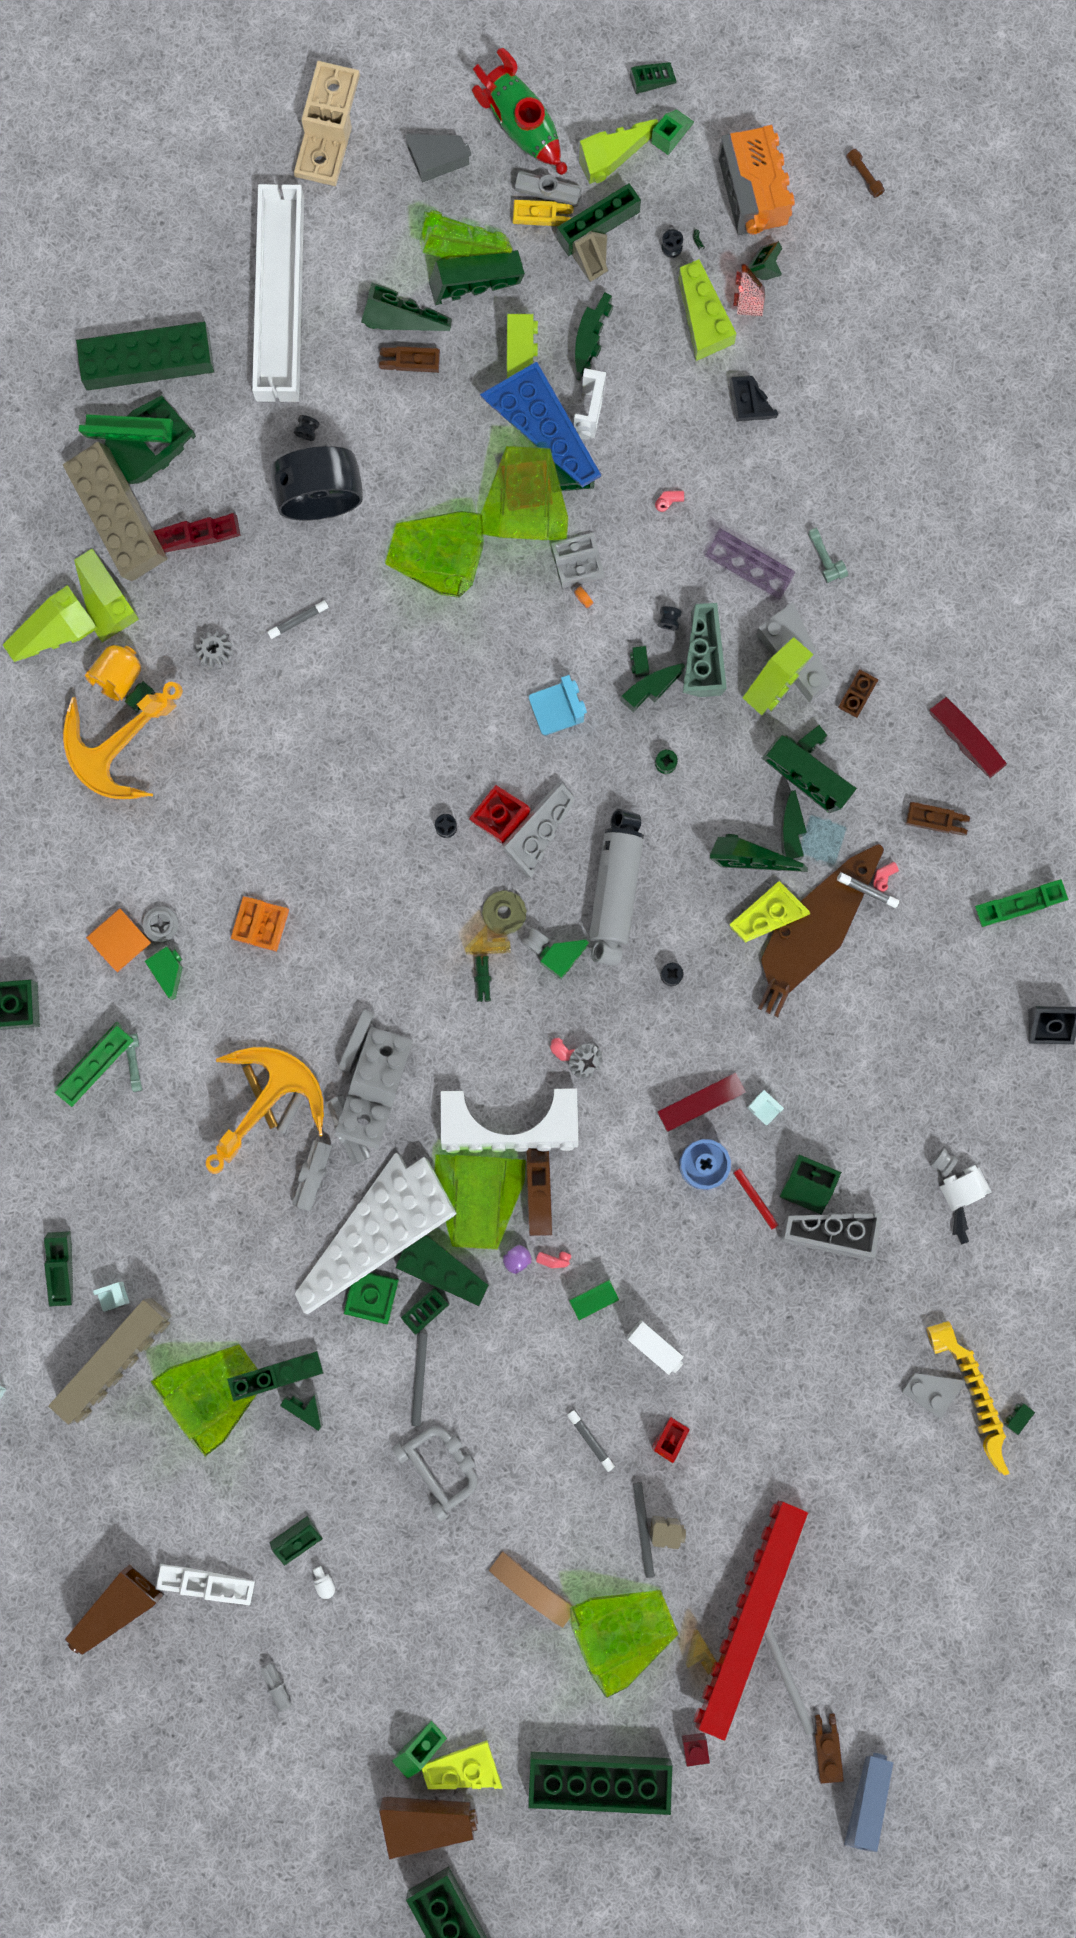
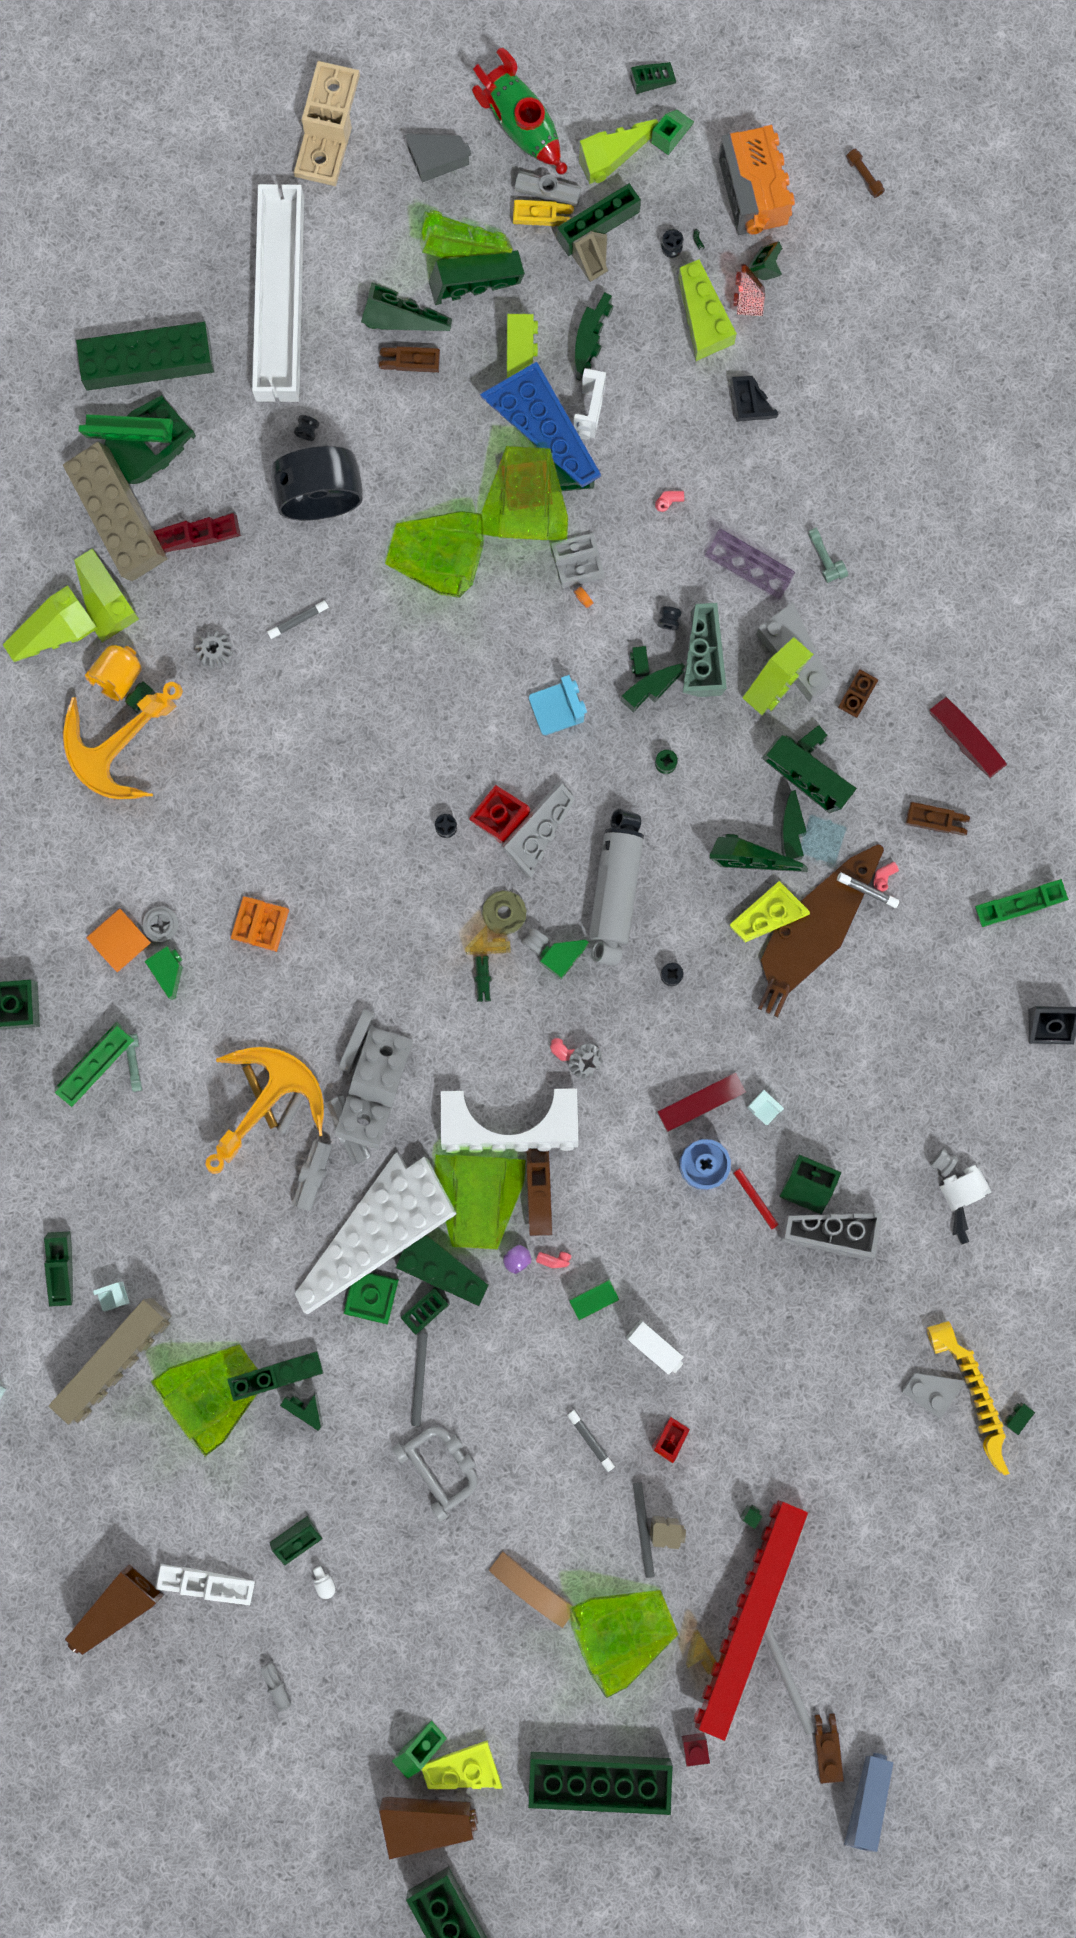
none -> dark green piece [740,1505,763,1529]

